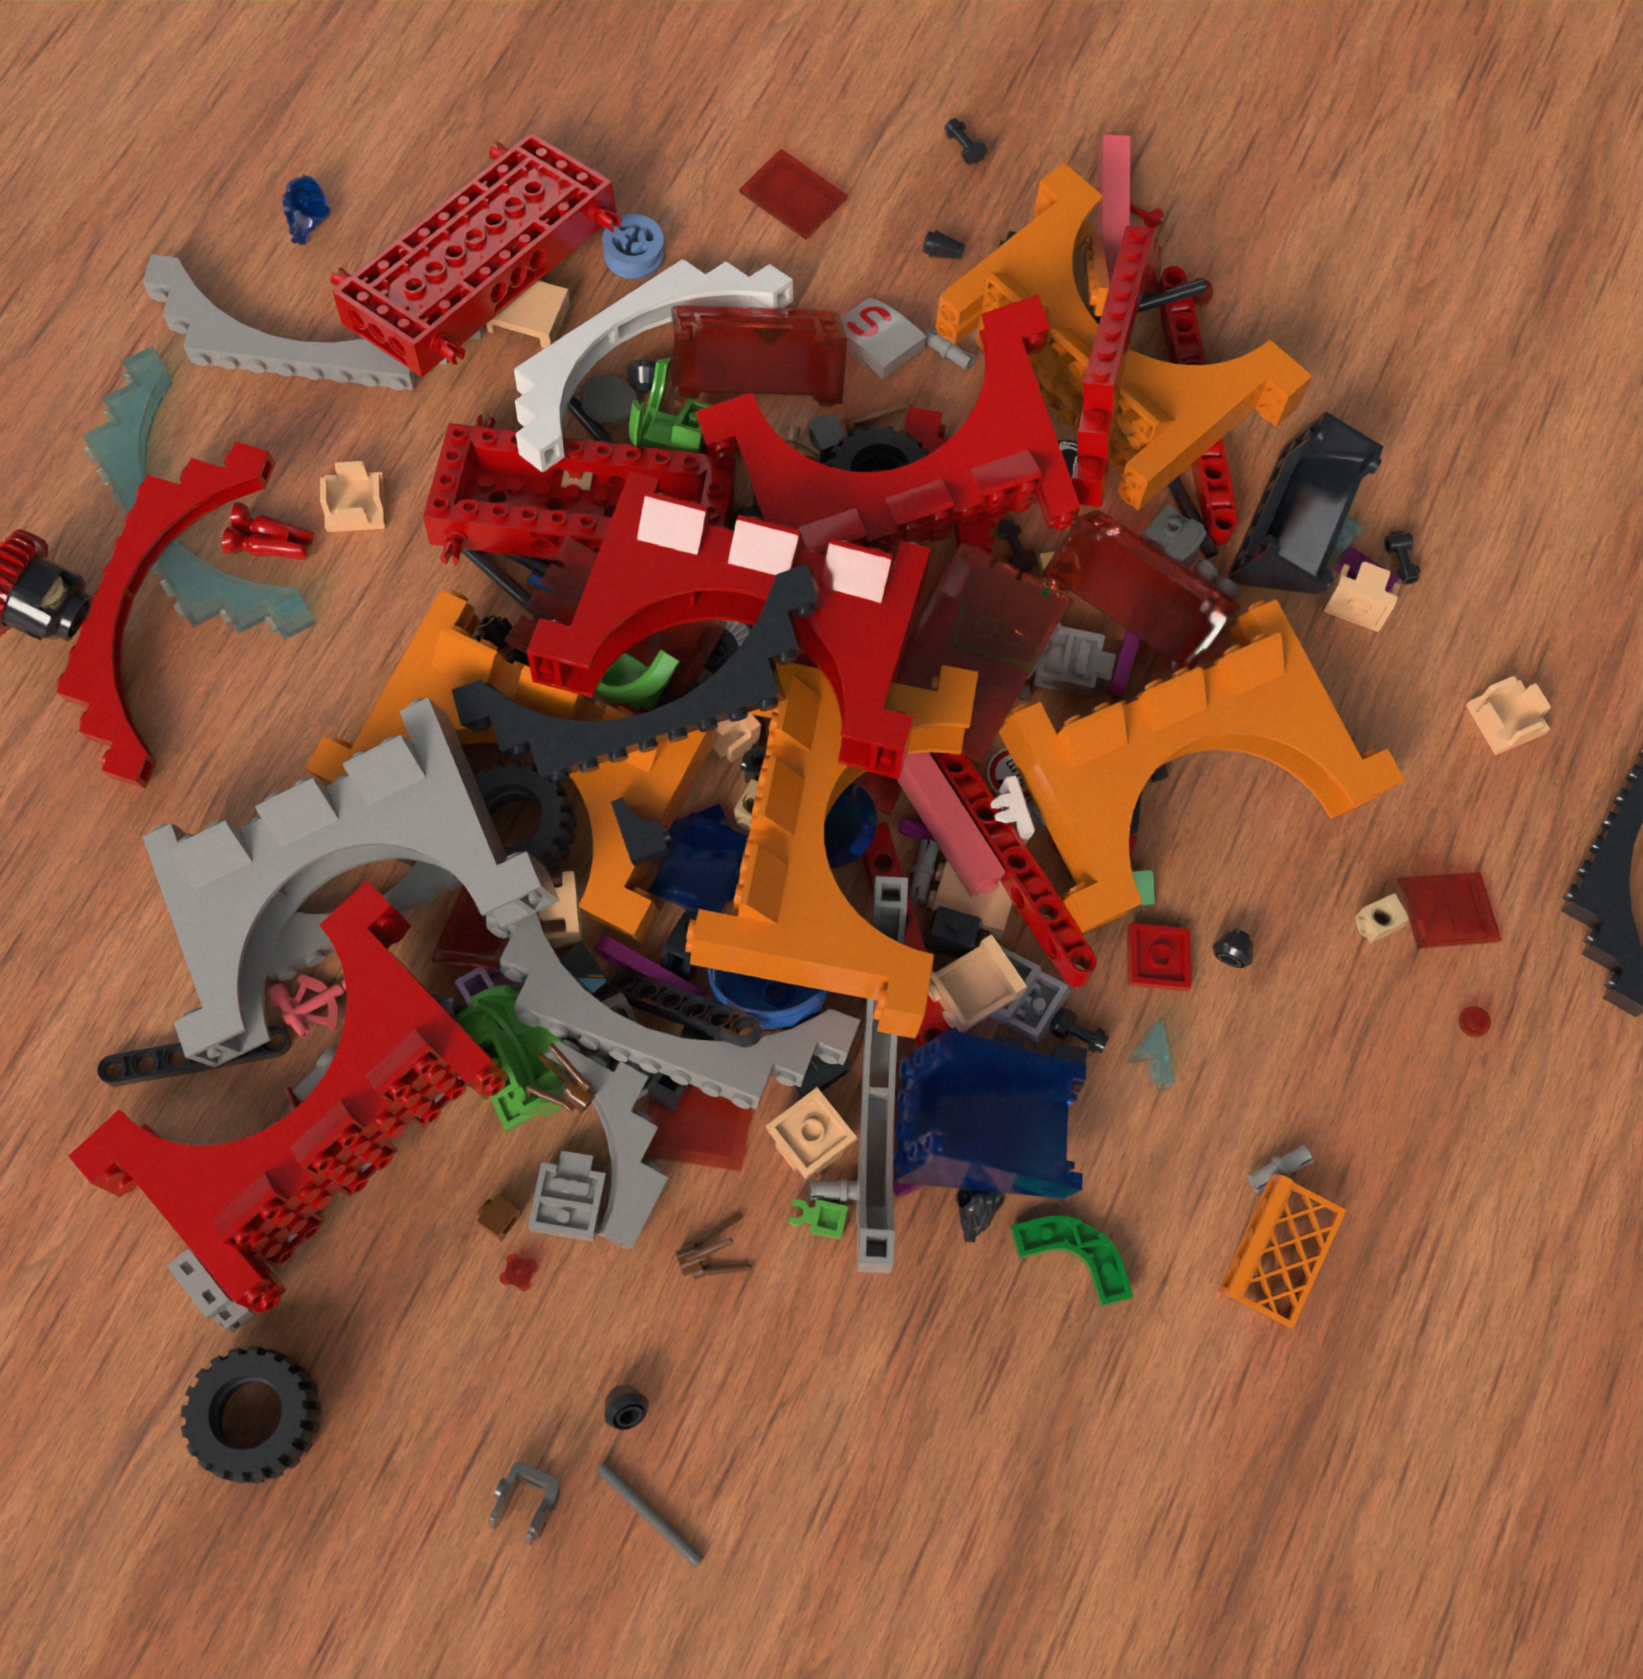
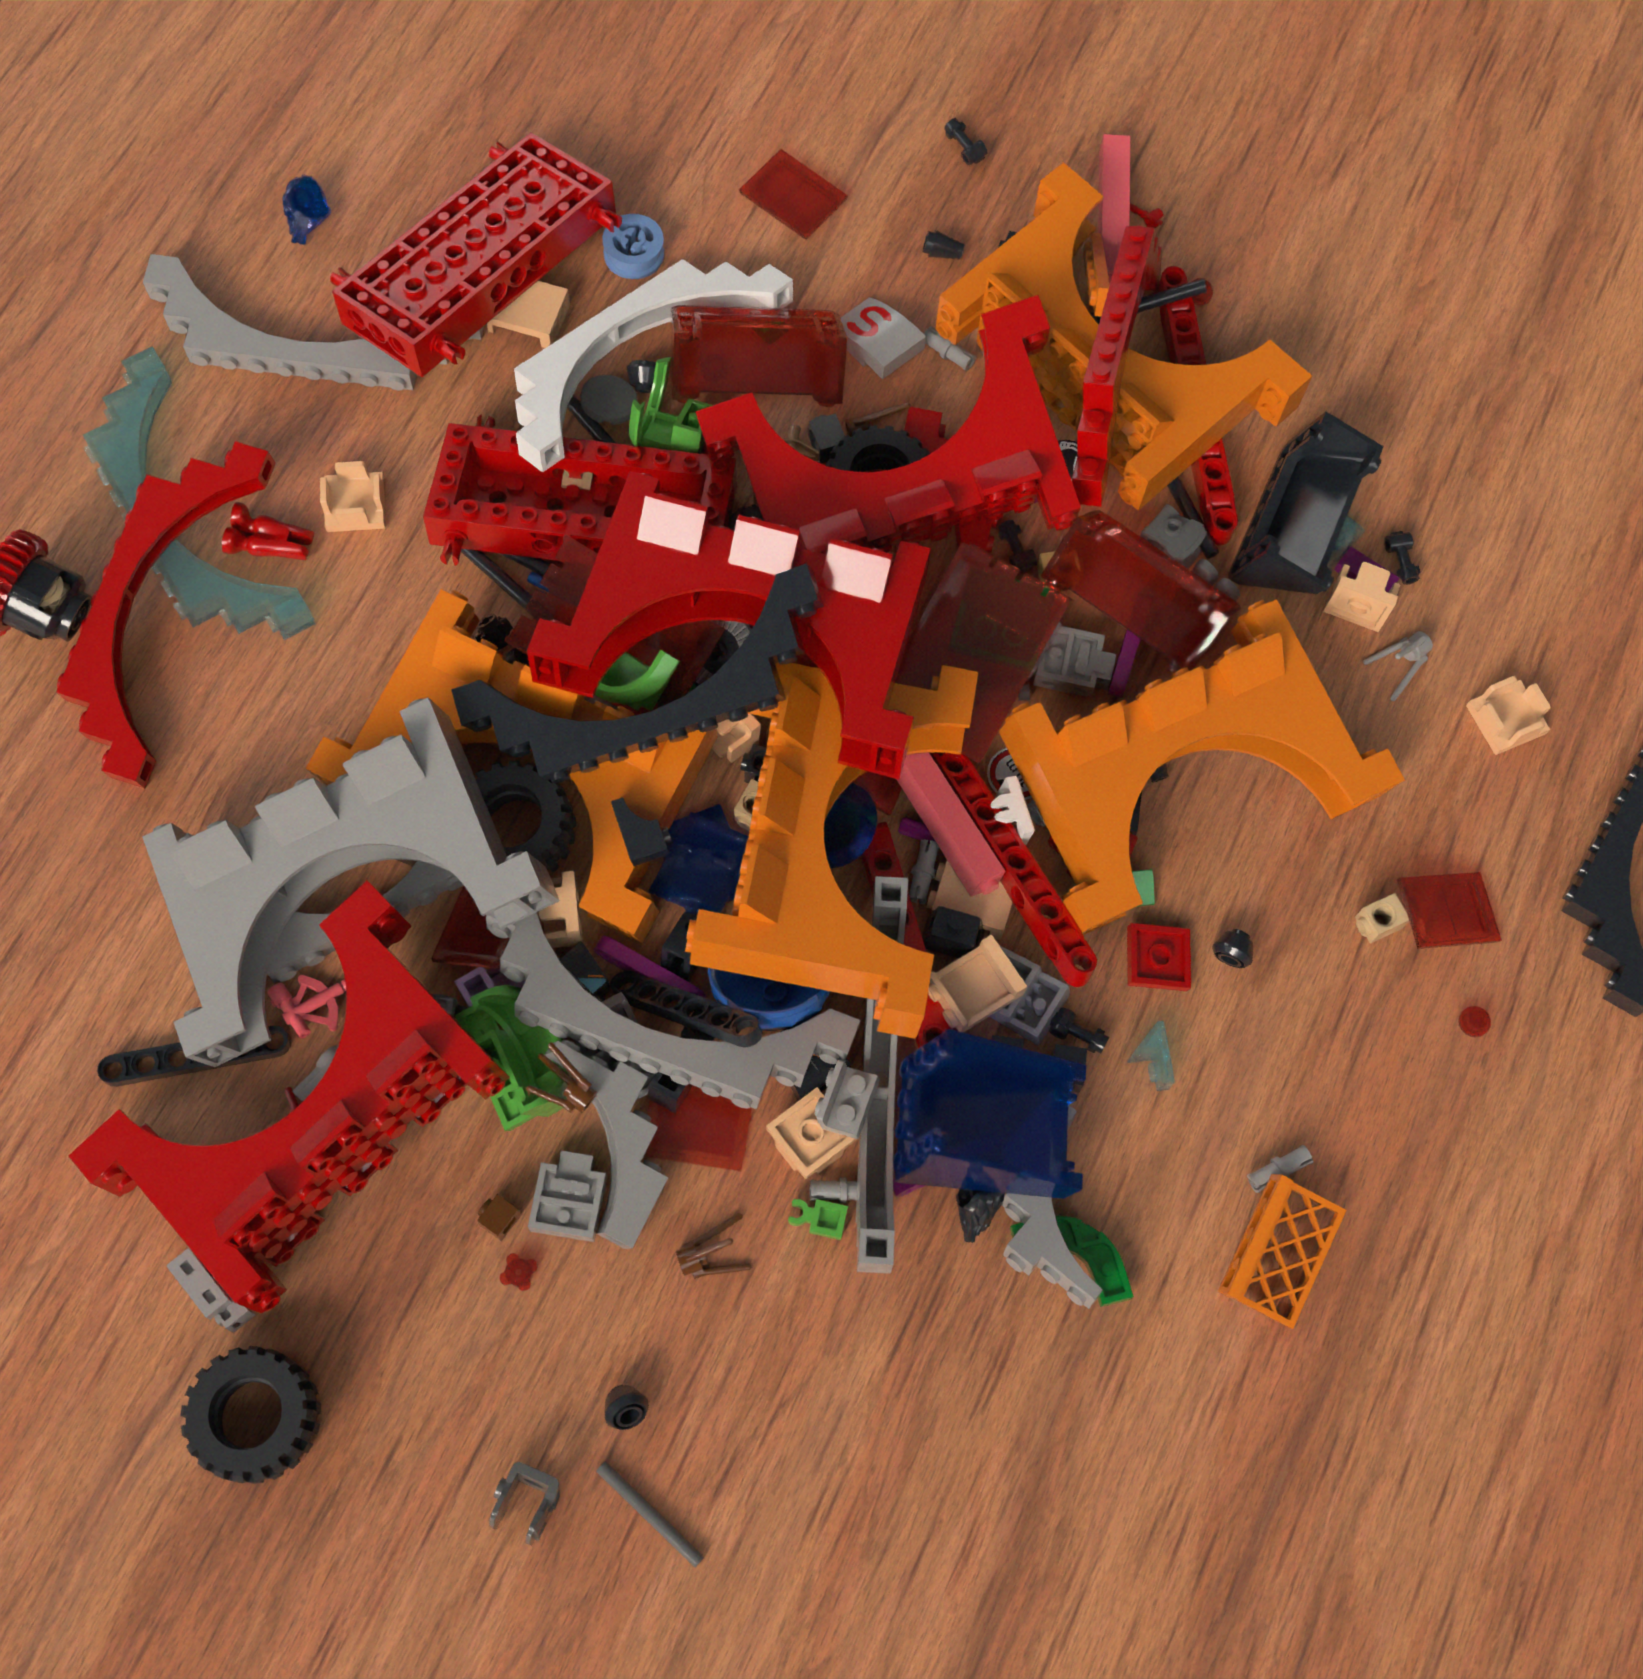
none -> light grey bracket [815,1060,880,1139]
none -> light grey arch [1000,1091,1102,1309]
none -> light grey plant [1363,631,1433,701]

